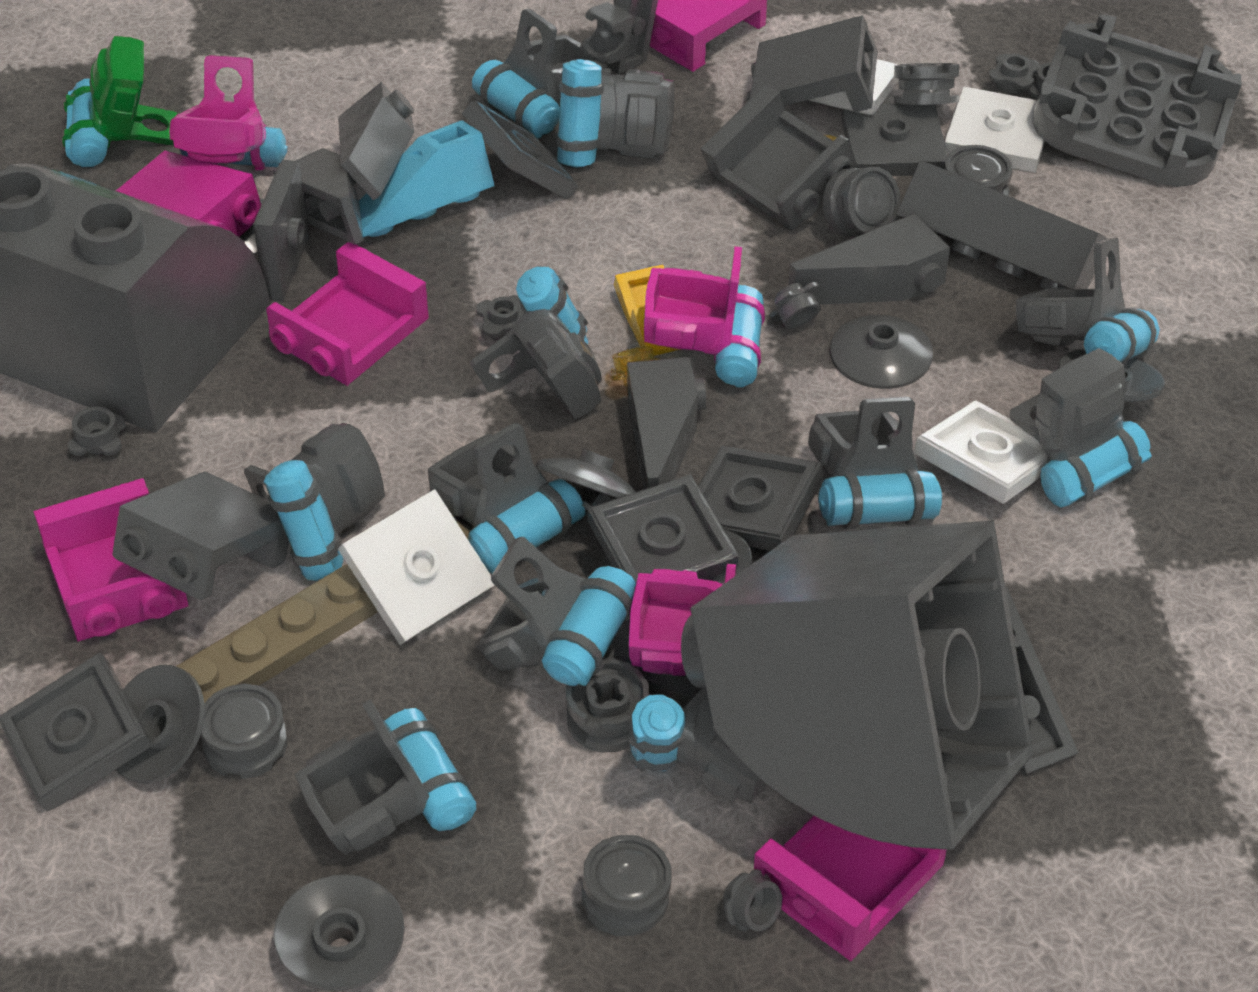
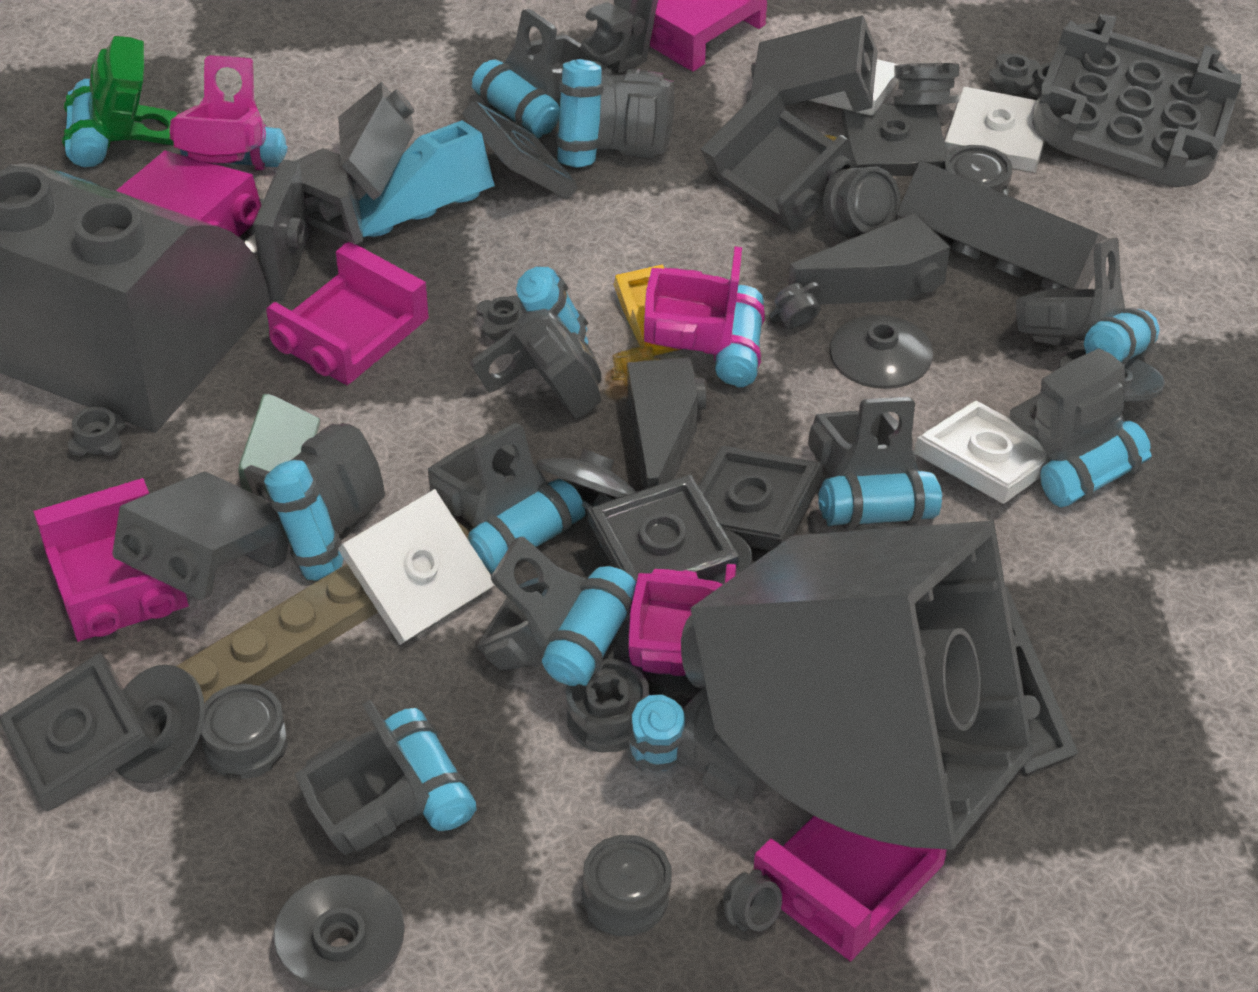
none -> slope [238,394,320,495]

